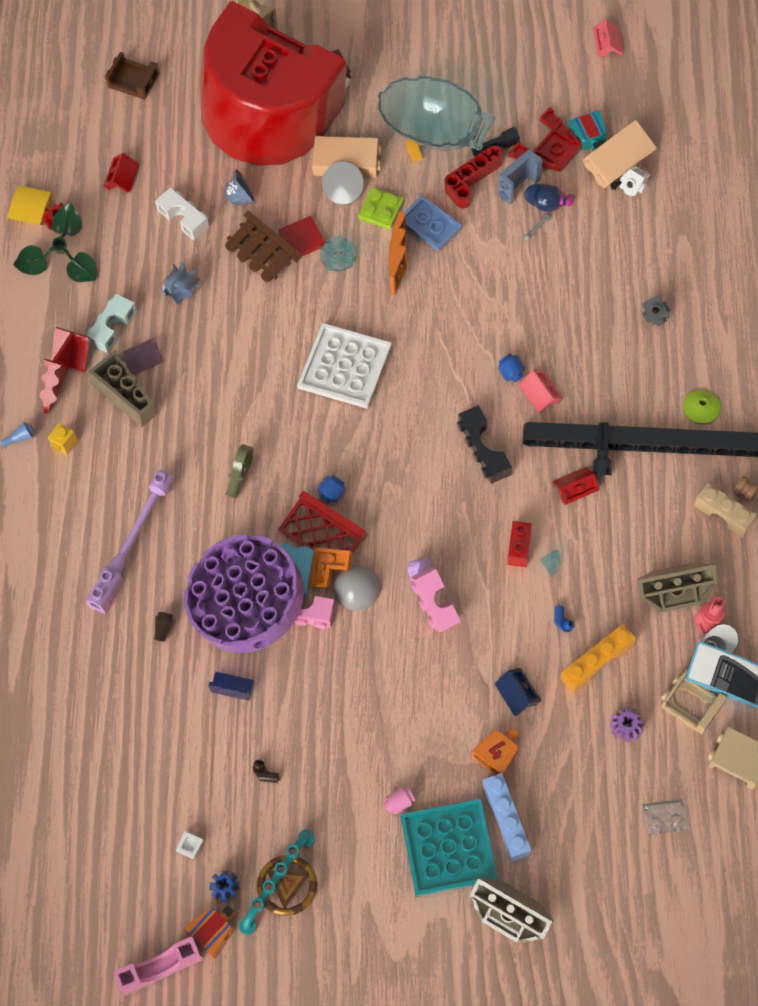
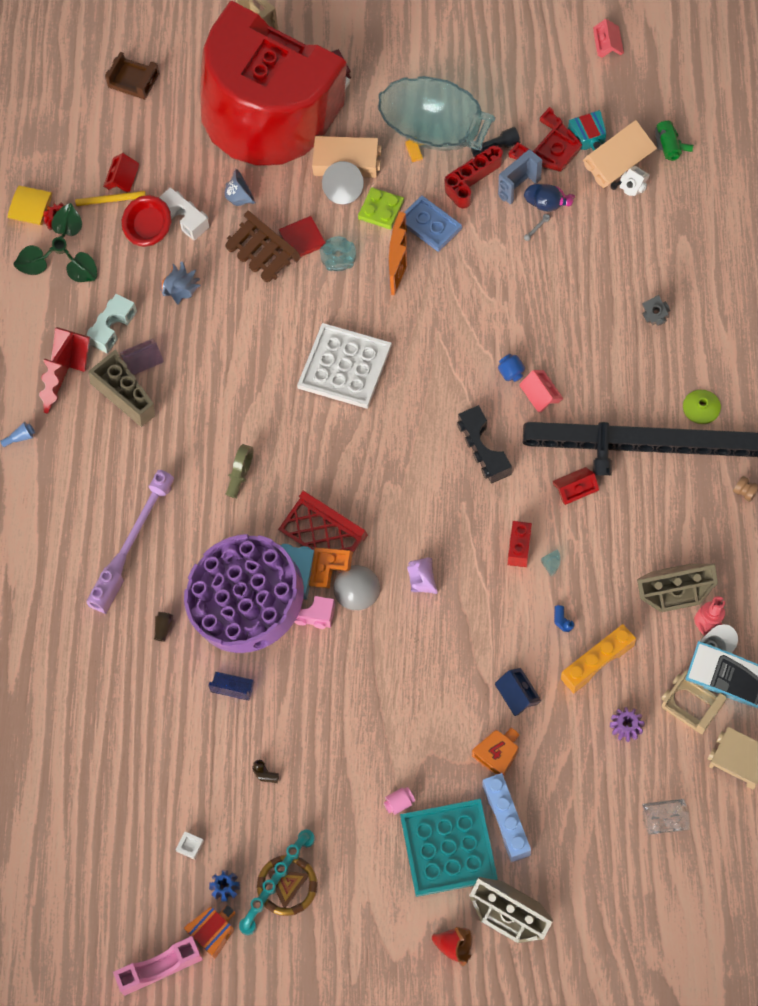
yellow brick [48,423,78,455] -> none
blue head [317,475,346,504] -> none
bright pink arch [411,567,461,632] -> none
tan arch [694,483,757,538] -> none
none -> yellow bar [75,191,146,206]
none -> red piece [121,195,172,247]
none -> hat [432,927,472,966]
none -> green piece [655,121,694,161]

